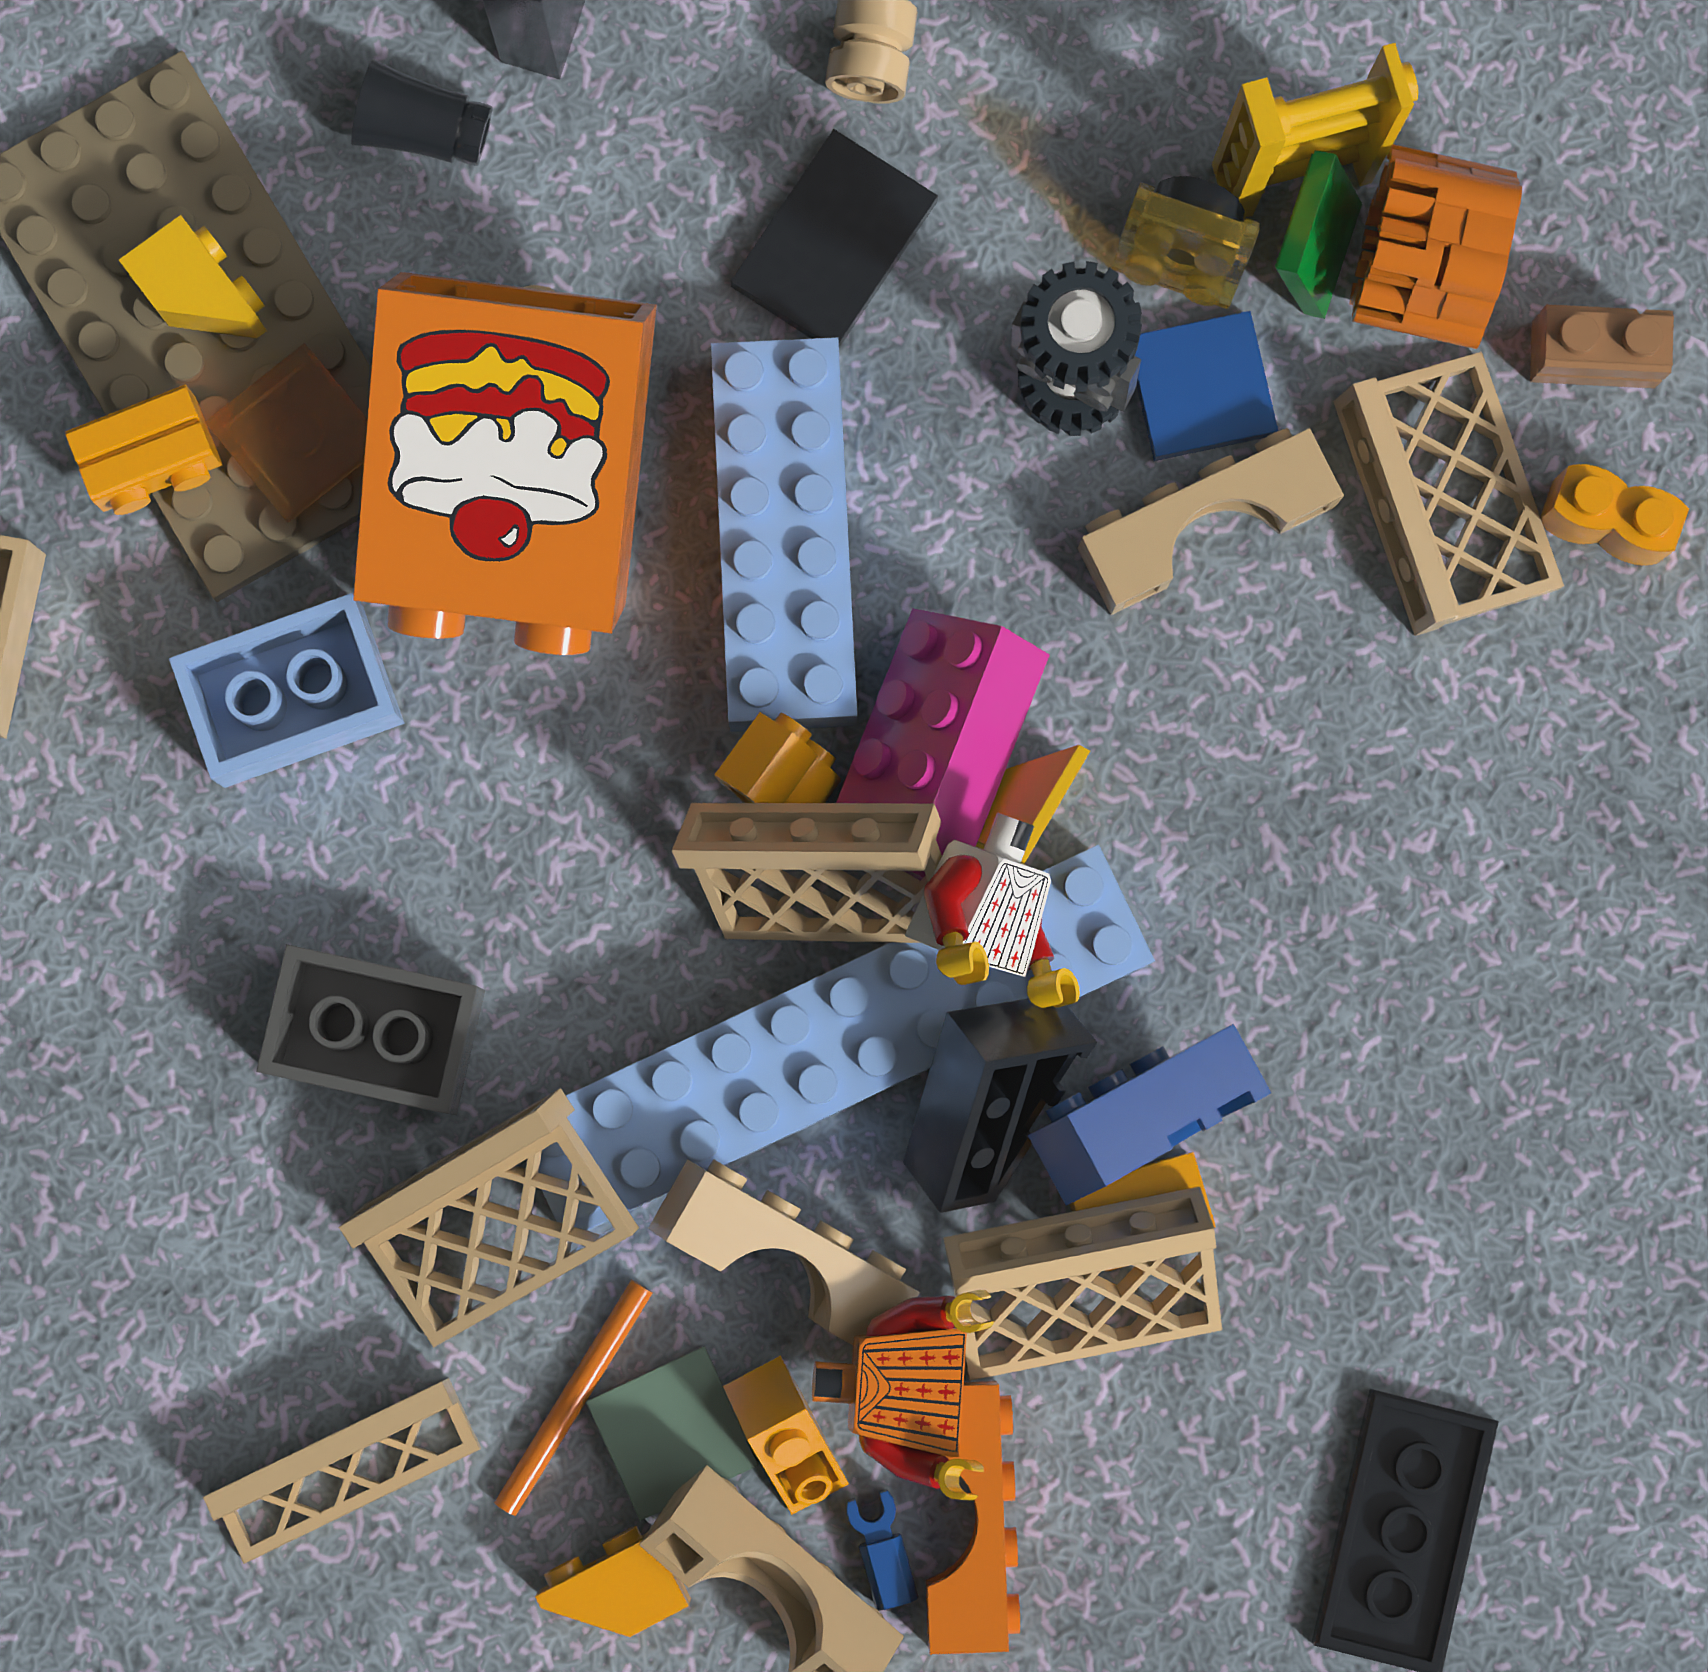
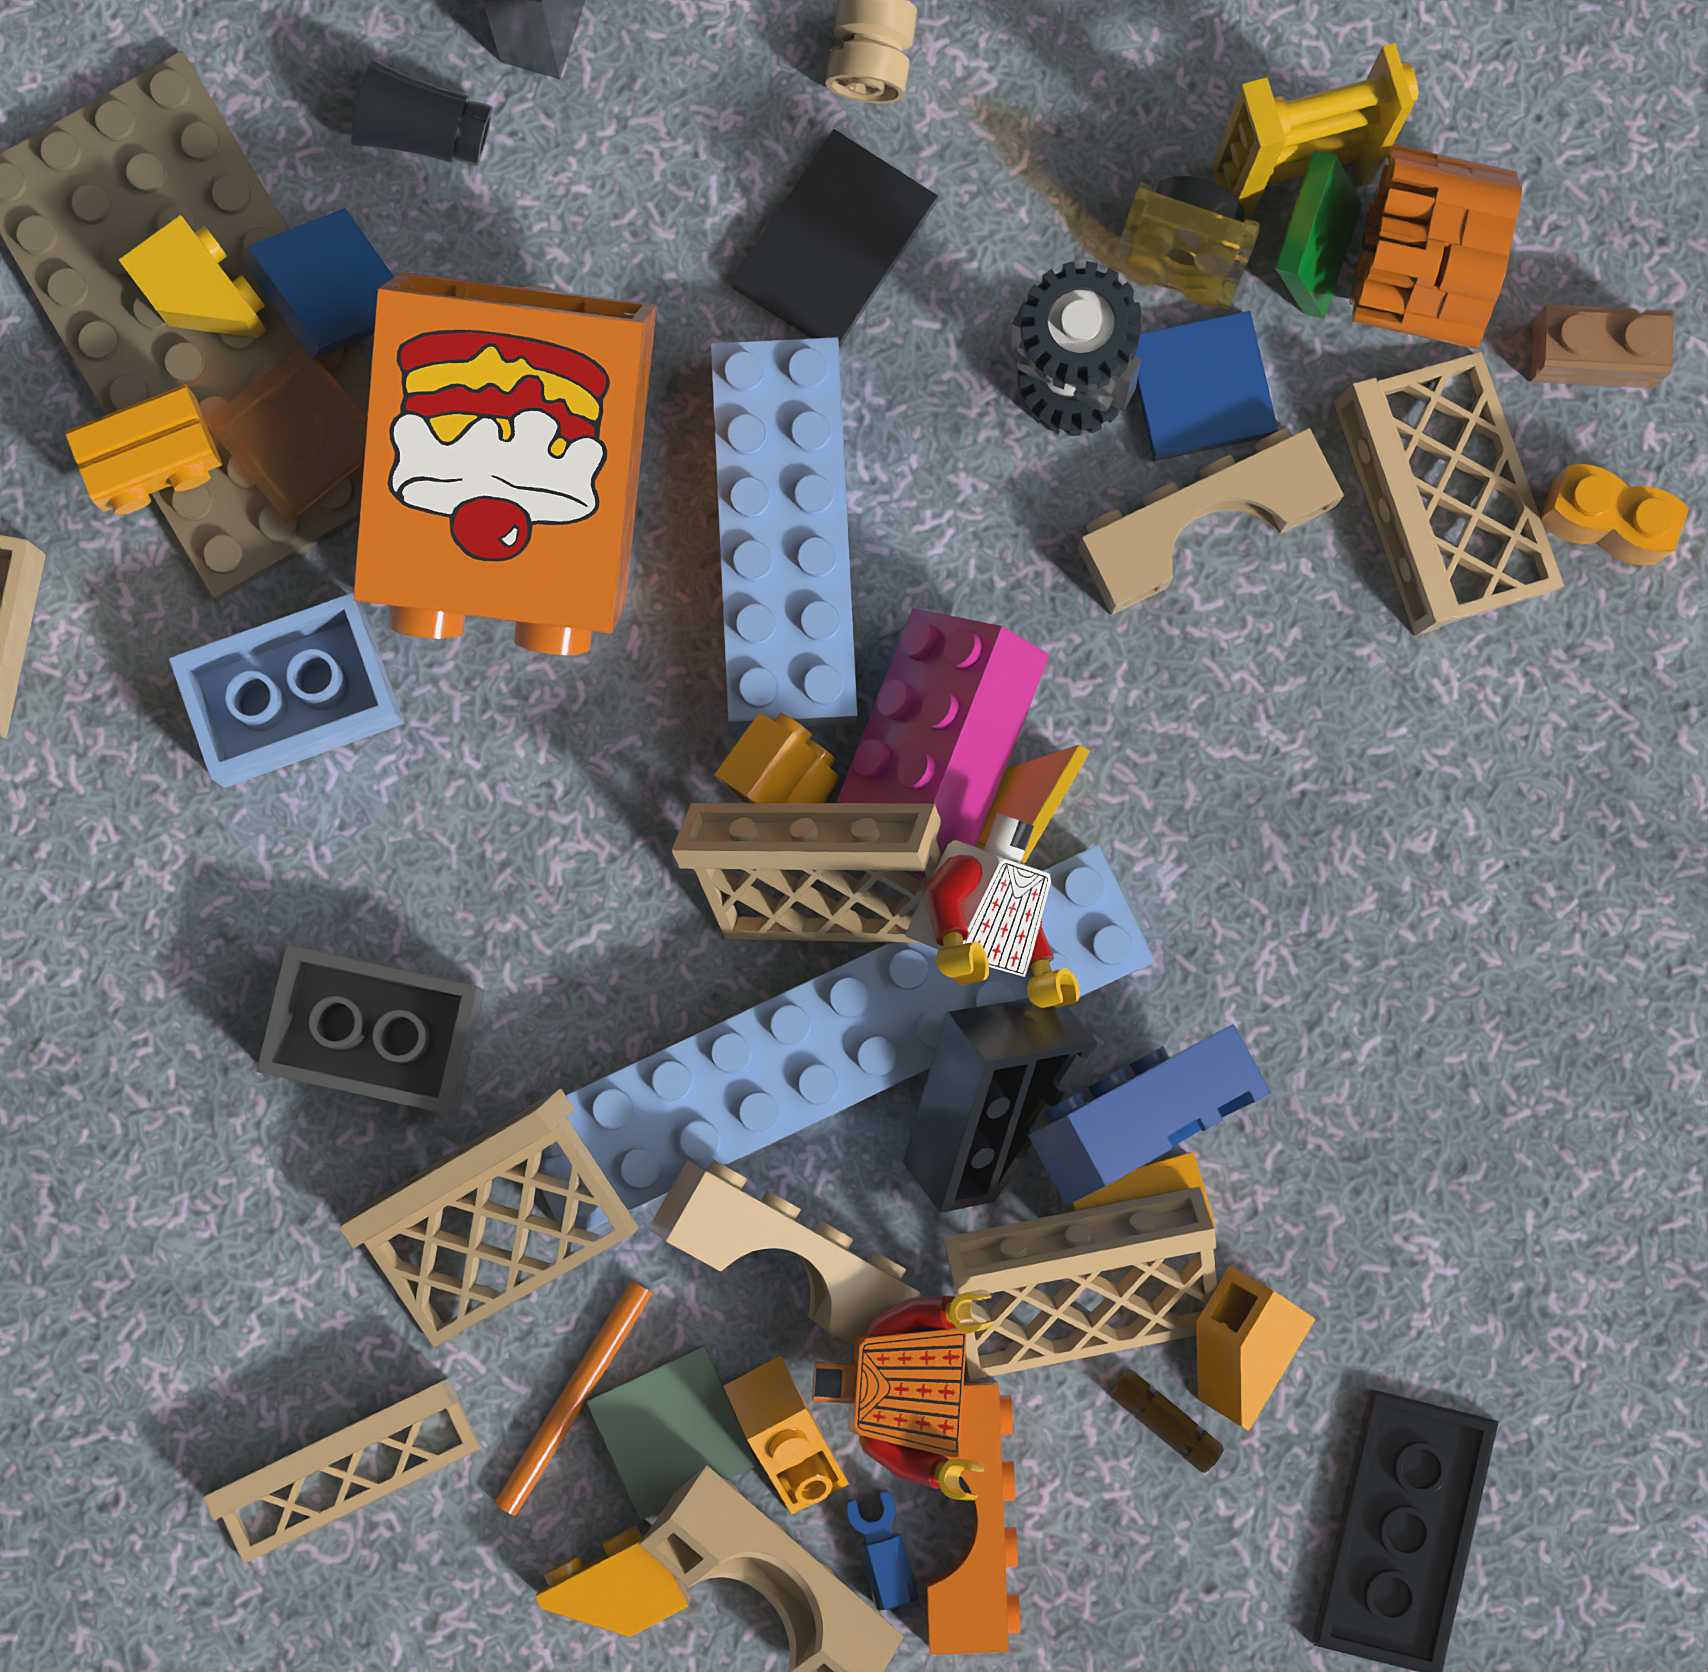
none -> blue tile [241,208,394,360]
none -> dark brown axle [1109,1369,1224,1473]
none -> light orange slope [1196,1266,1315,1431]

